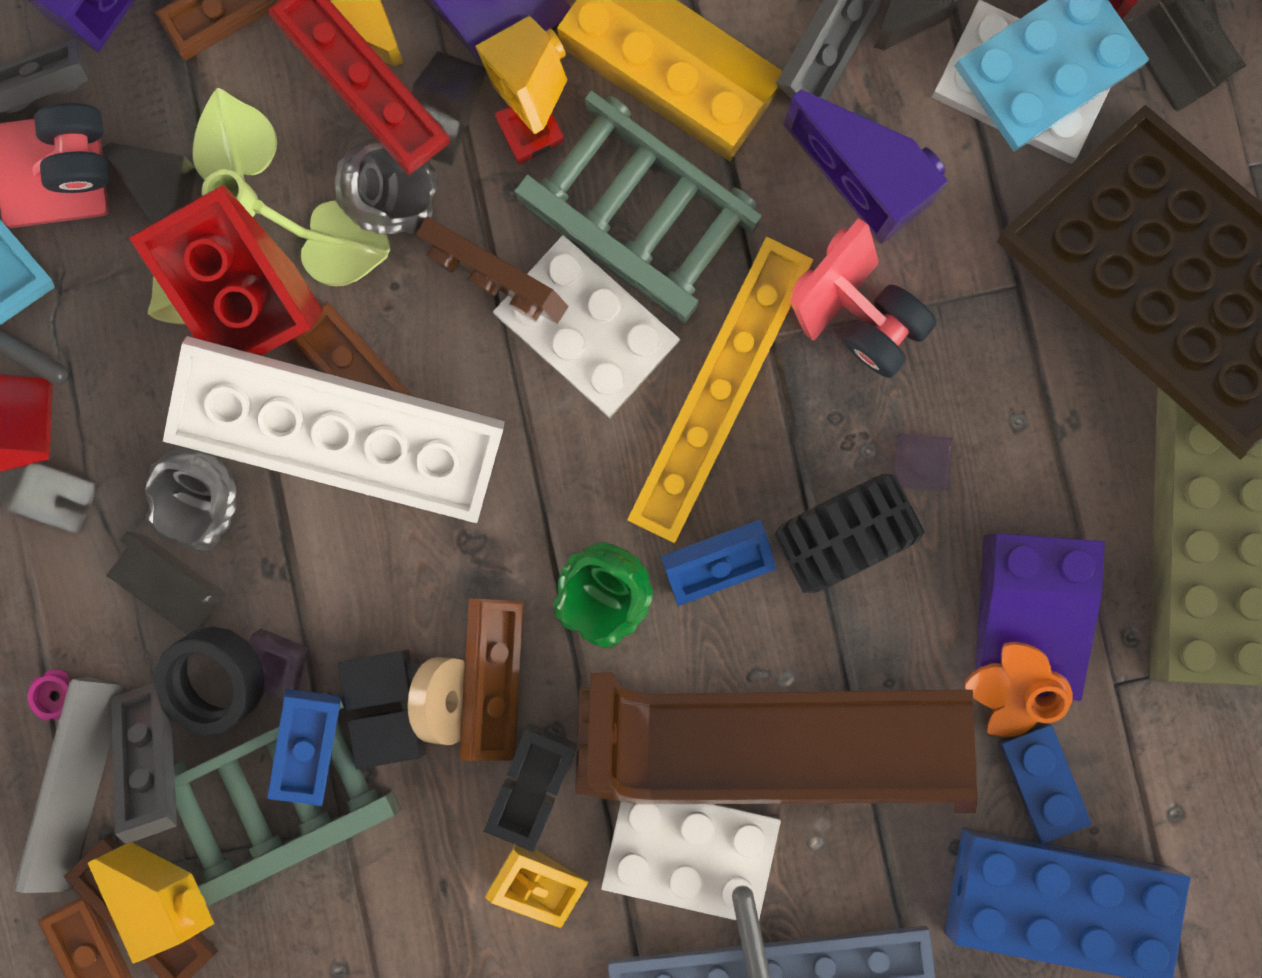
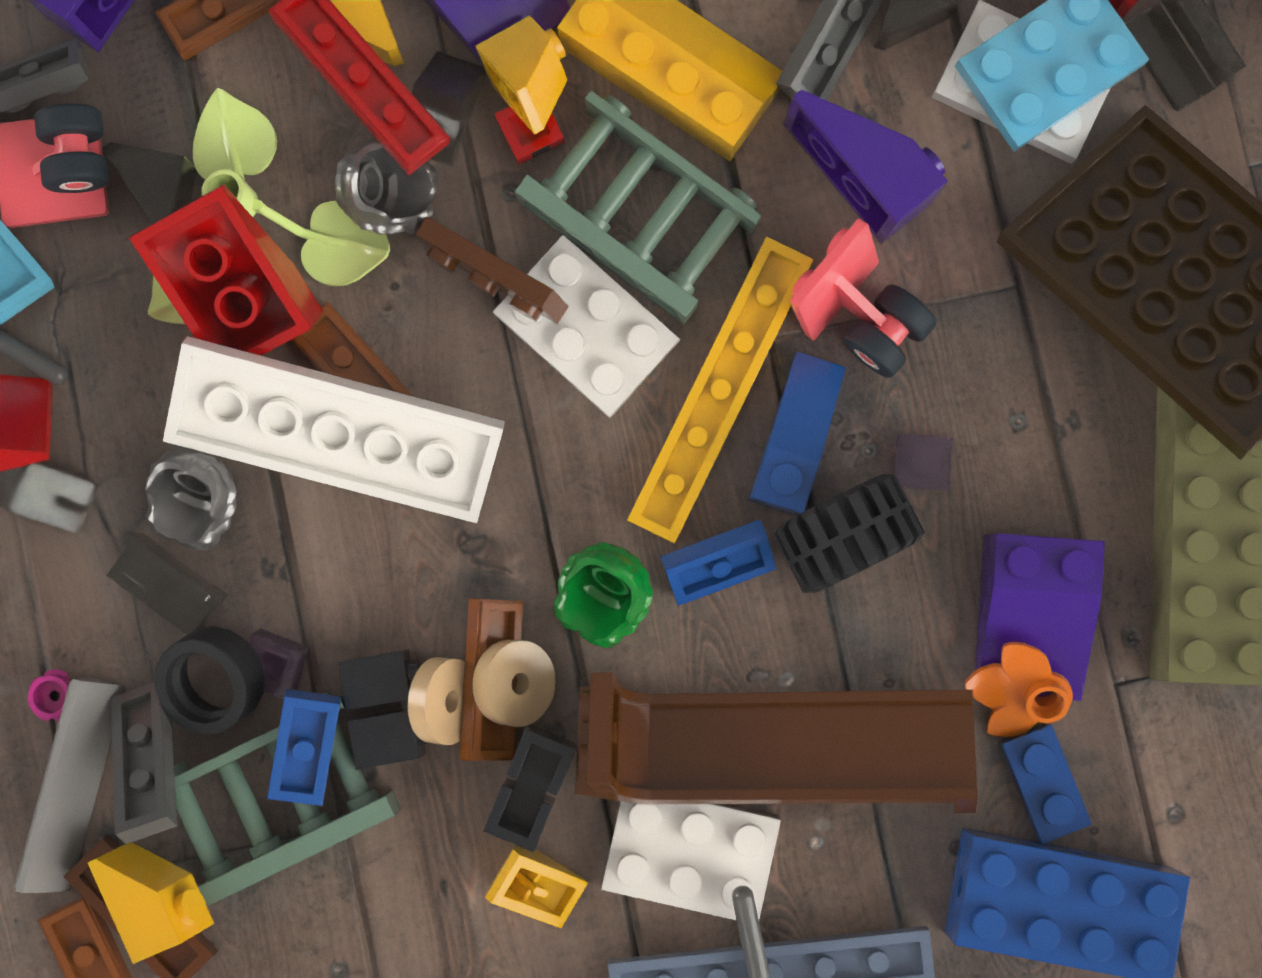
none -> tan piece [472,639,556,727]
none -> blue slope [748,351,846,516]

